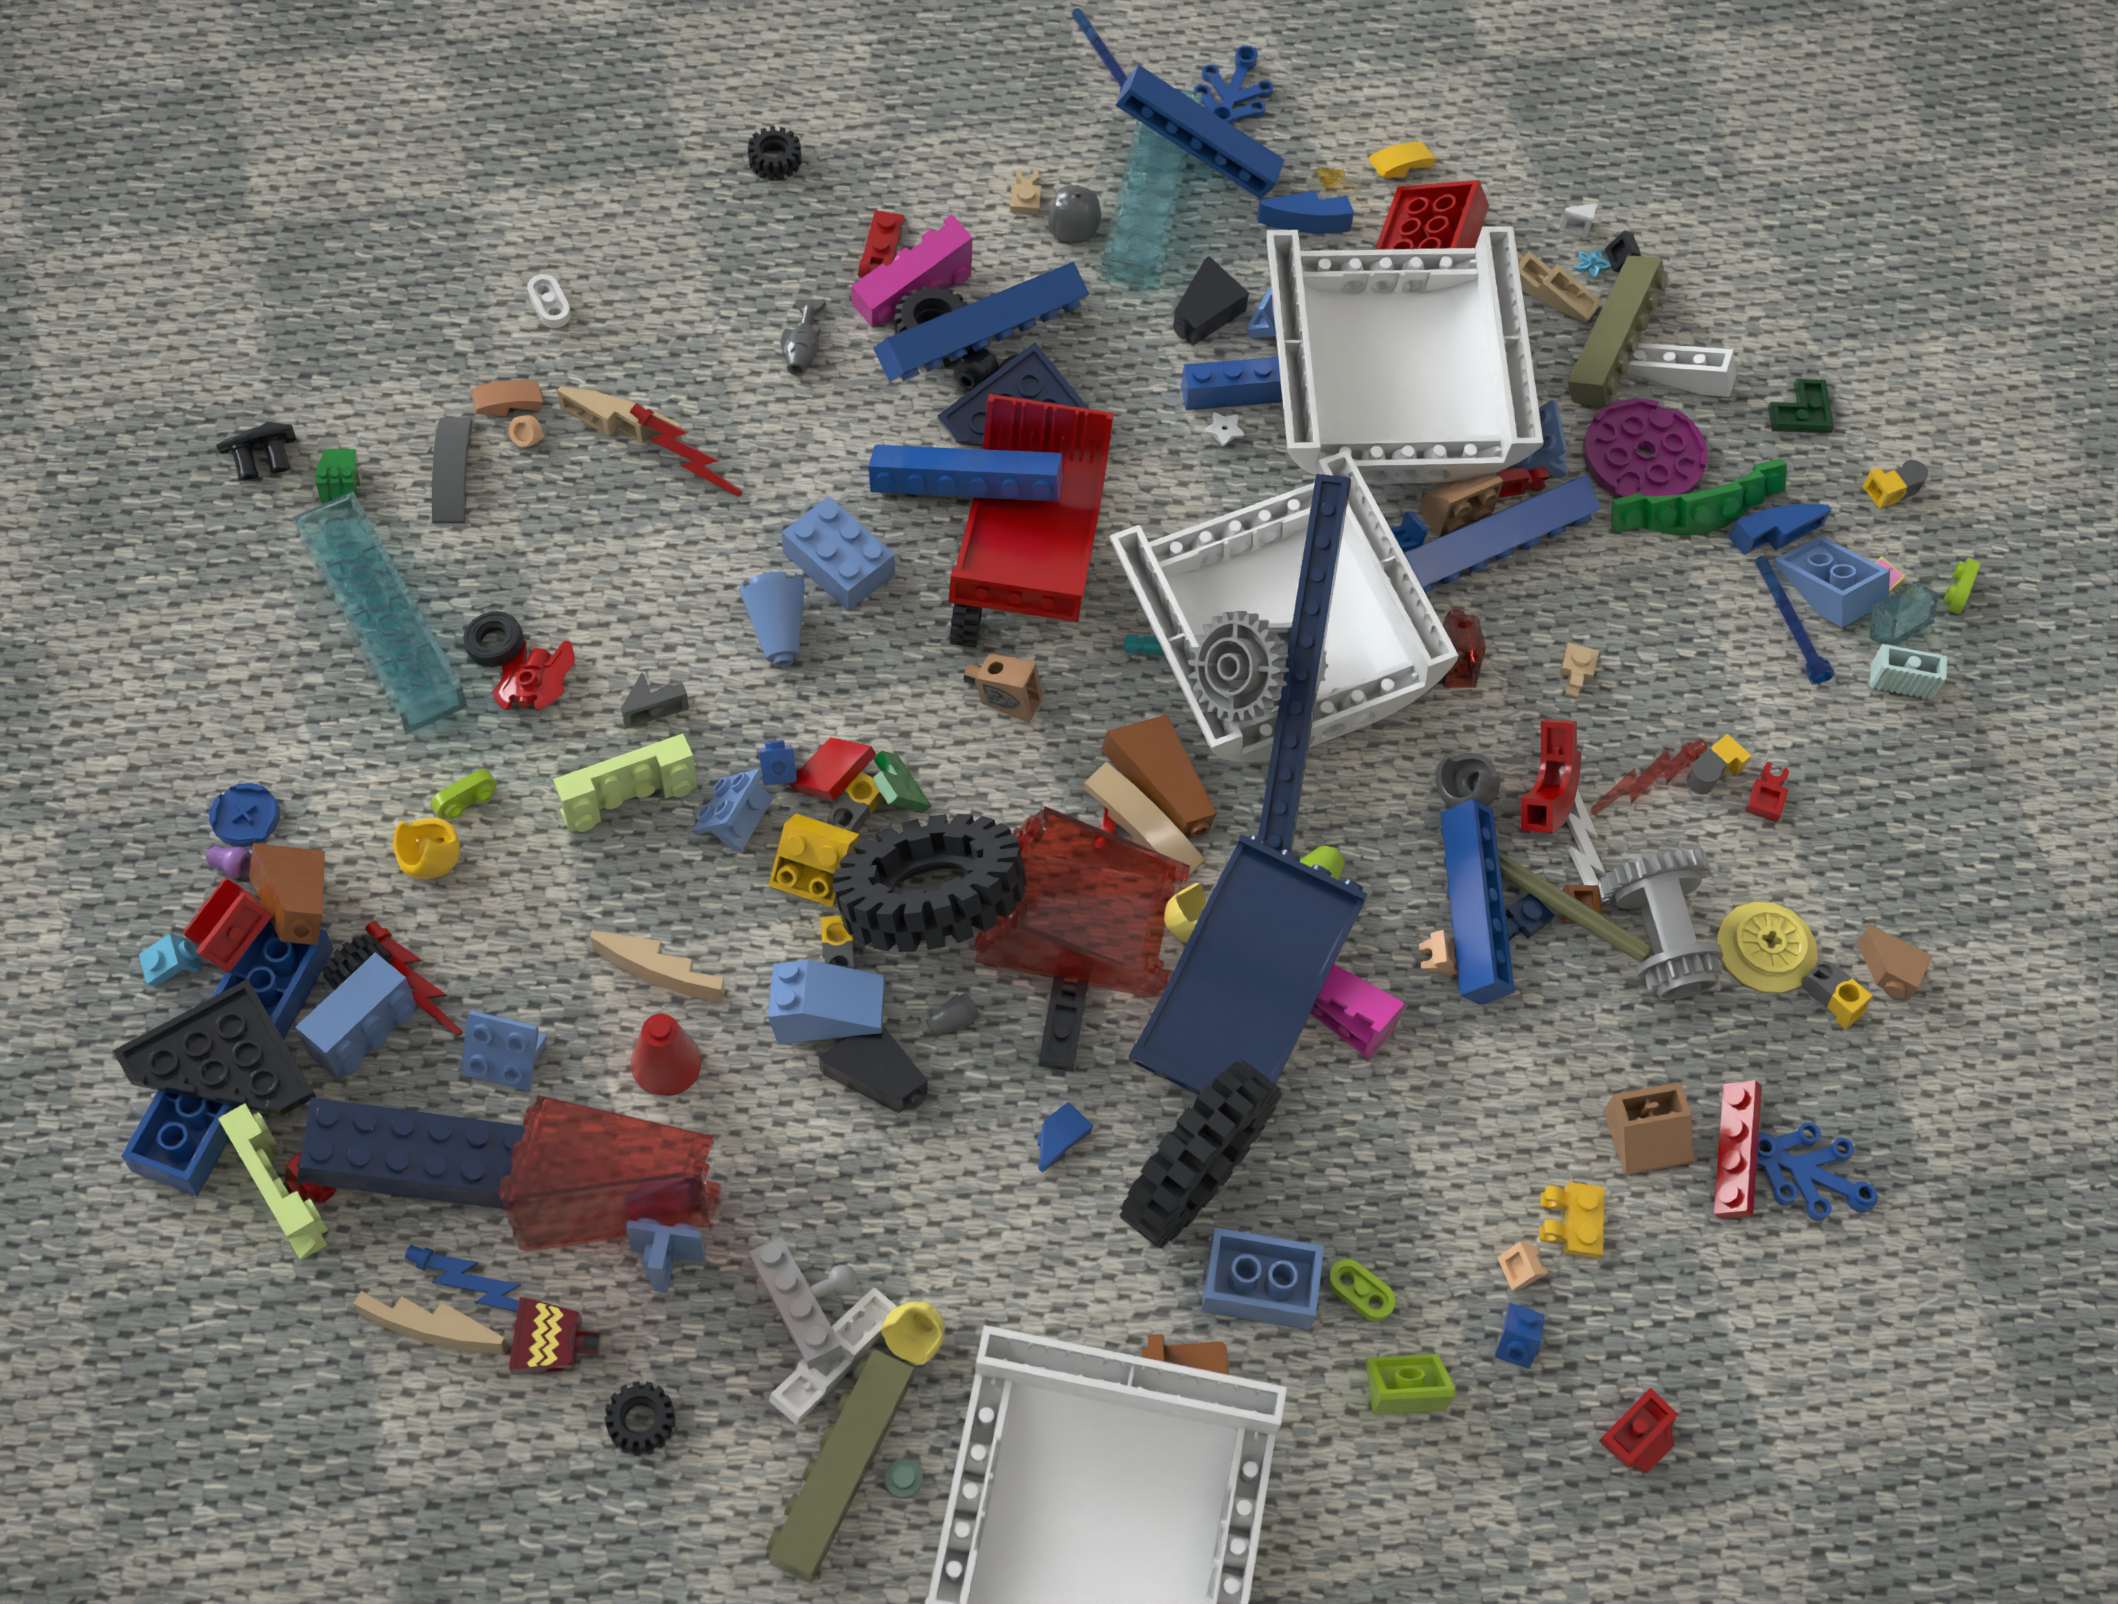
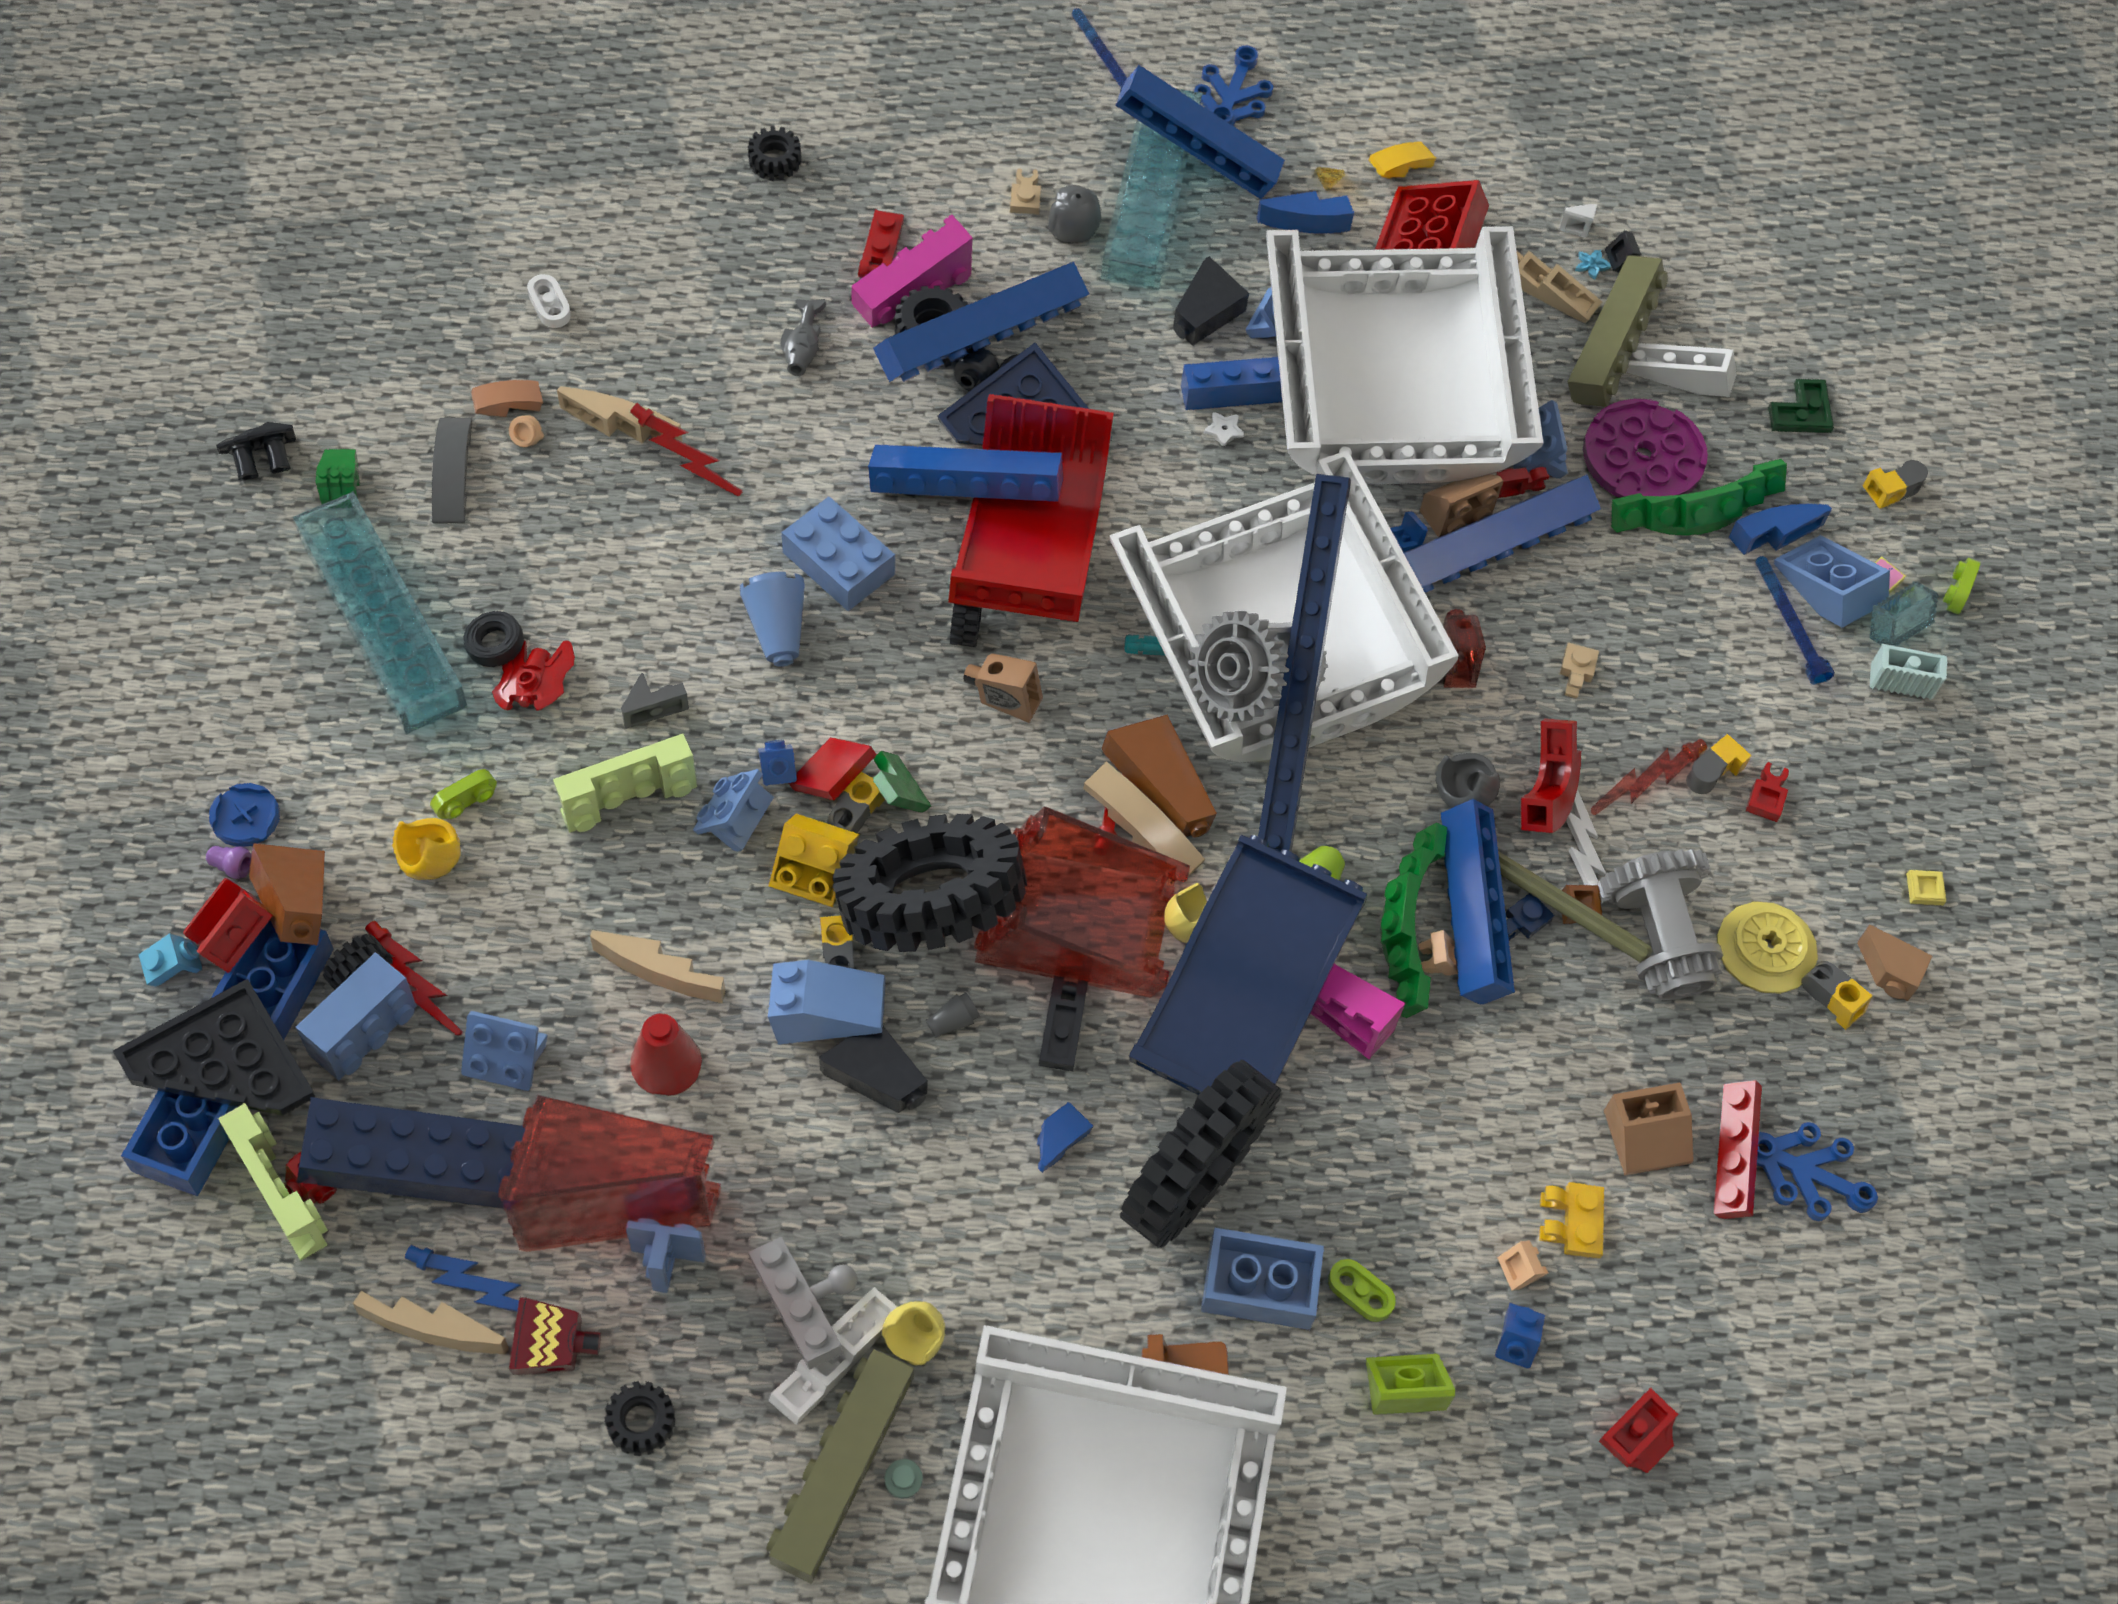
none -> green piece [1380,822,1447,1018]
none -> light yellow tile [1906,870,1946,906]

